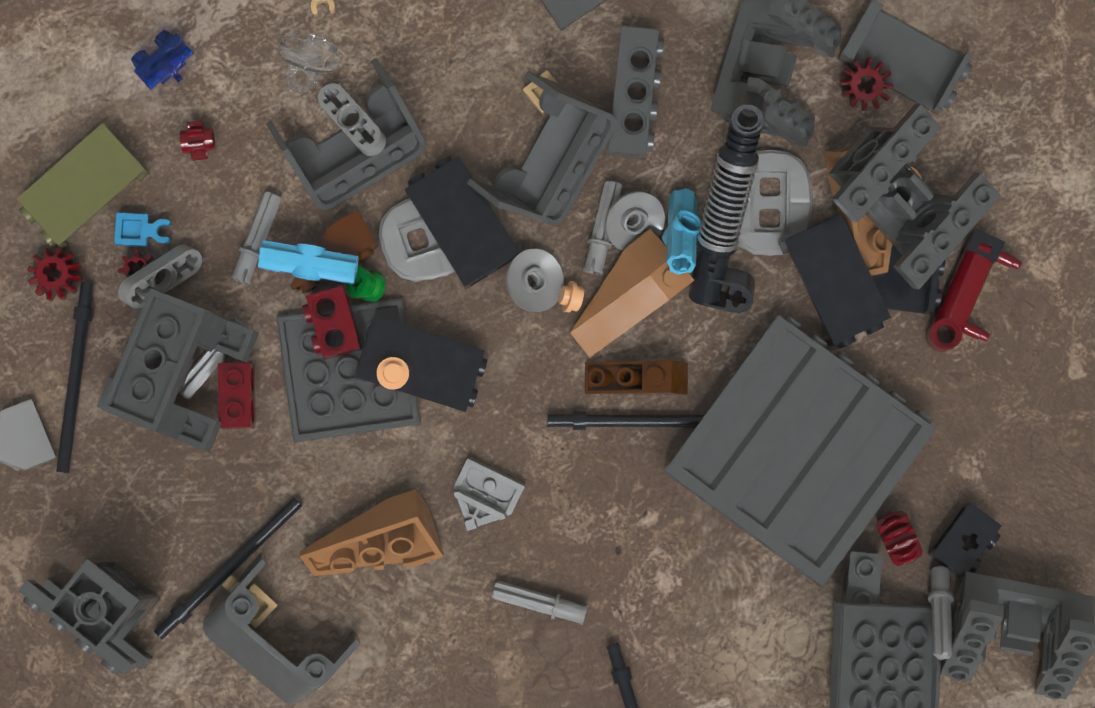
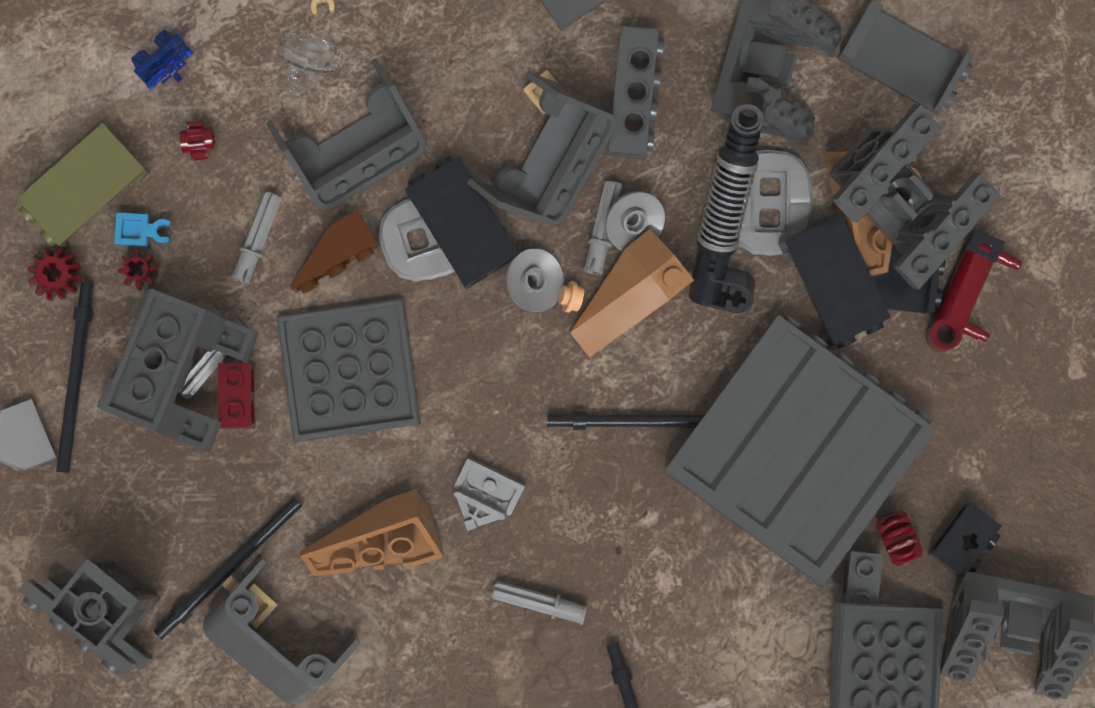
light grey beam [118,244,202,309] -> none
medium azure piece [258,240,359,284] -> none
dark red brick [302,285,362,360] -> none
light grey beam [318,83,386,156] -> none
green wheel [345,266,386,302] -> none
black panel [354,316,488,412] -> none
light nougat plate [376,357,409,390] -> none
reddish brown slope [585,360,688,395] -> none
medium azure piece [662,188,701,275] -> none
dark red gear [840,57,894,111] -> none
light grey axle [928,566,954,660] -> none

